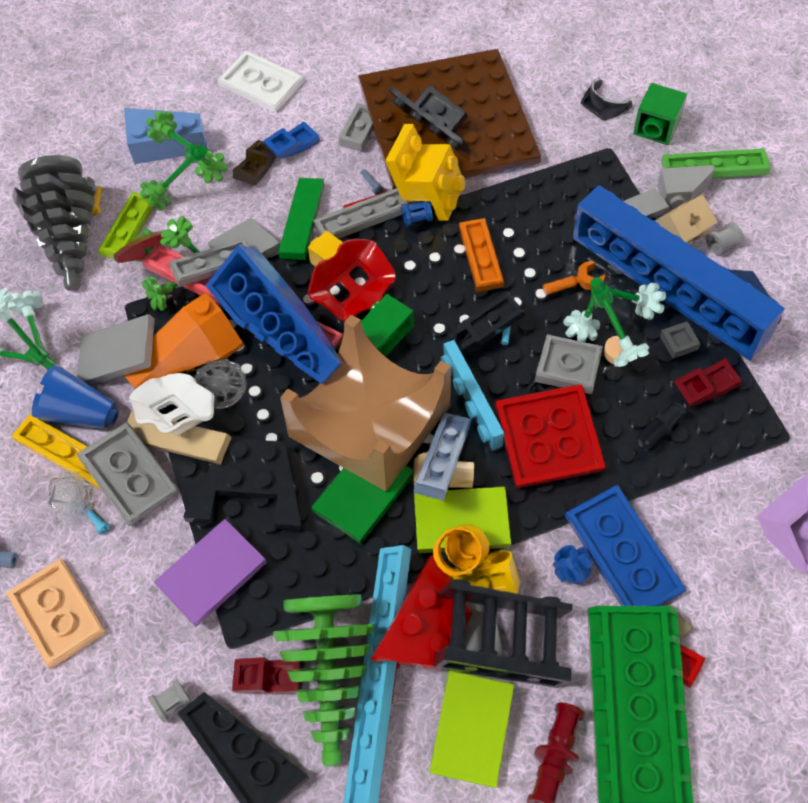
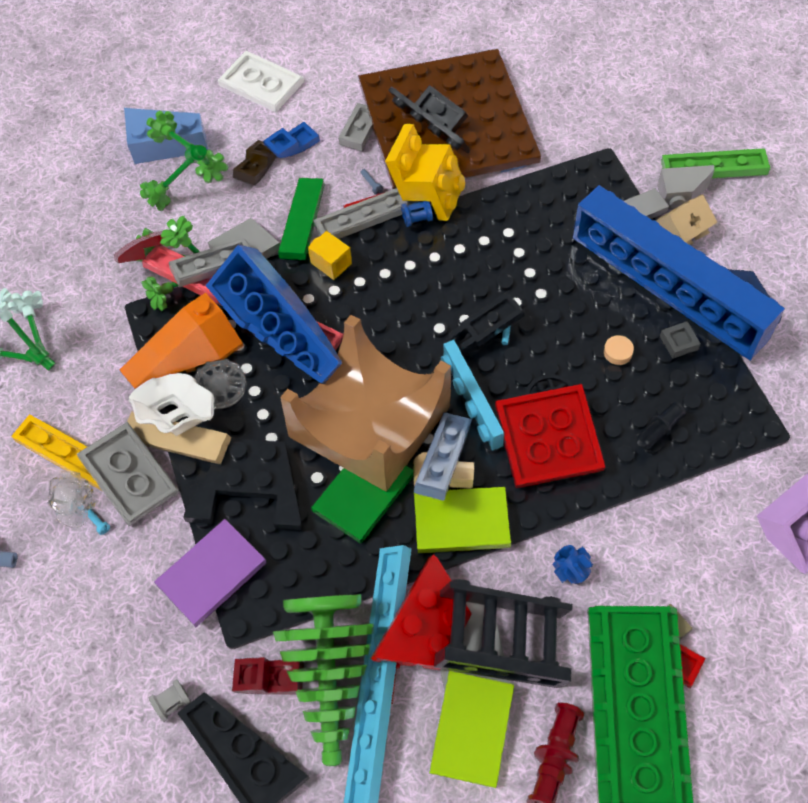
light nougat tile [6,558,106,670] -> none
dark grey plant [12,155,96,291] -> none
blue cone [32,365,119,429] -> none
light grey tile [77,314,155,385] -> none
yellow piece [90,186,103,215] -> none
lime tile [98,192,155,259] -> none
red piece [308,239,396,322] -> none
green brick [360,294,414,357] -> none
light orange helmet [433,524,489,577] -> none
yellow plate [448,550,520,594] -> none
orange tile [459,218,504,292] -> none
light grey tile [535,334,603,394] -> none
orange piece [543,261,605,295] -> none
light aqua plant [563,277,666,367] -> none
blue tile [564,485,687,606] -> none
black helmet [580,78,632,120] -> none
green head [633,83,687,146] -> none
dark red slope [674,358,742,407] -> none
light grey bush [706,222,744,255] -> none

